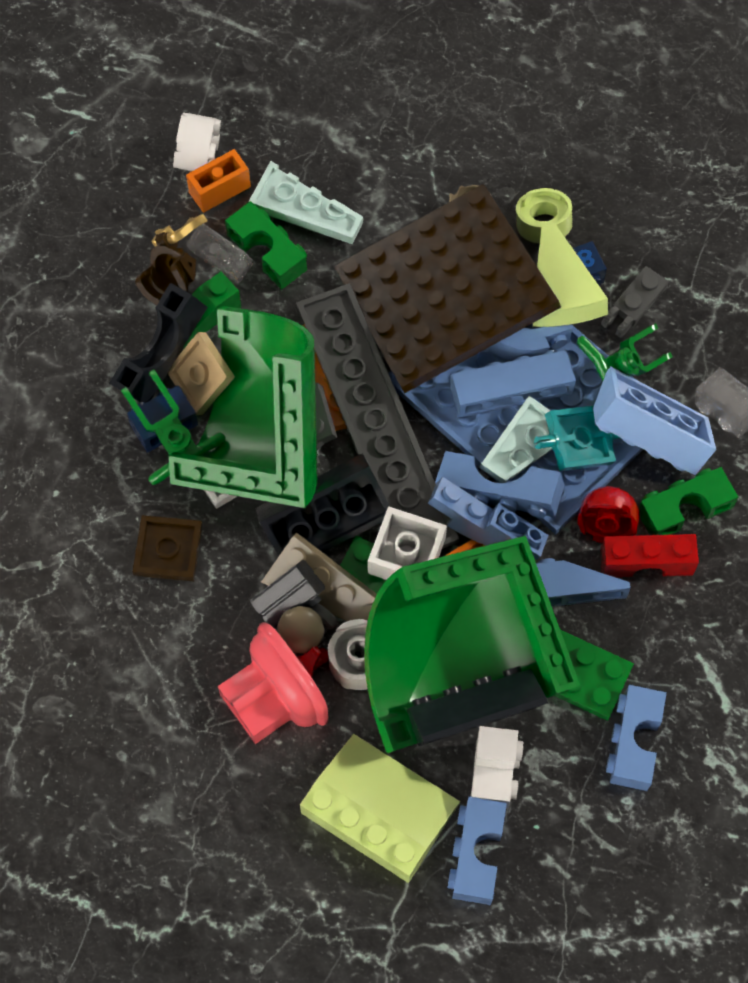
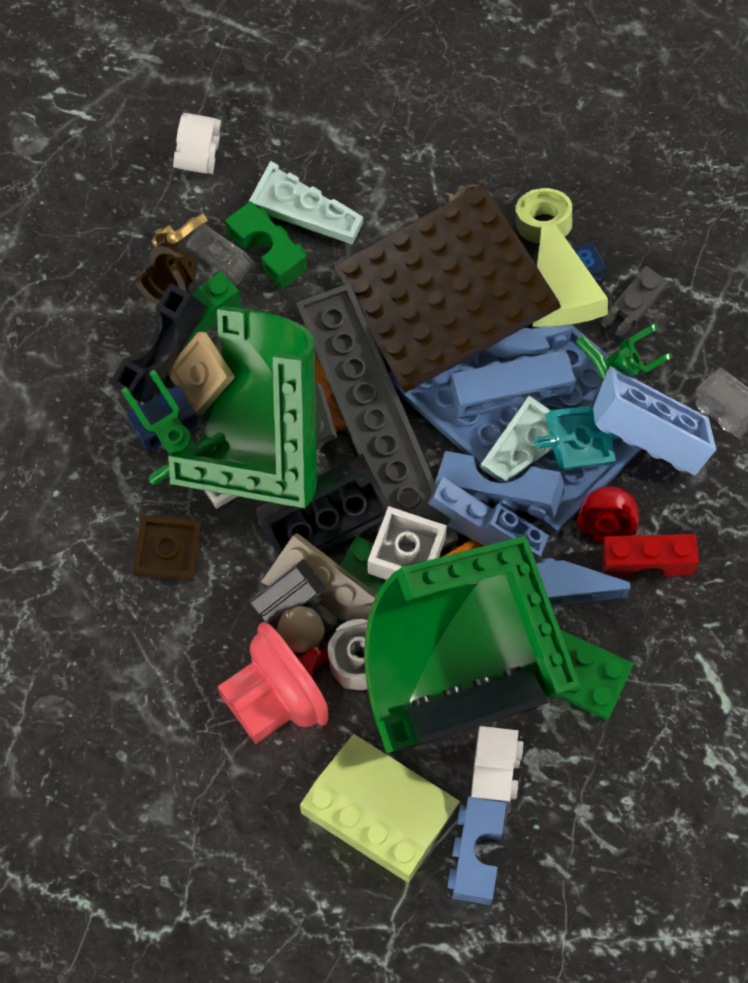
orange brick [186,149,251,213] -> none
medium blue arch [606,685,667,791] -> none
green arch [638,467,738,535] -> none

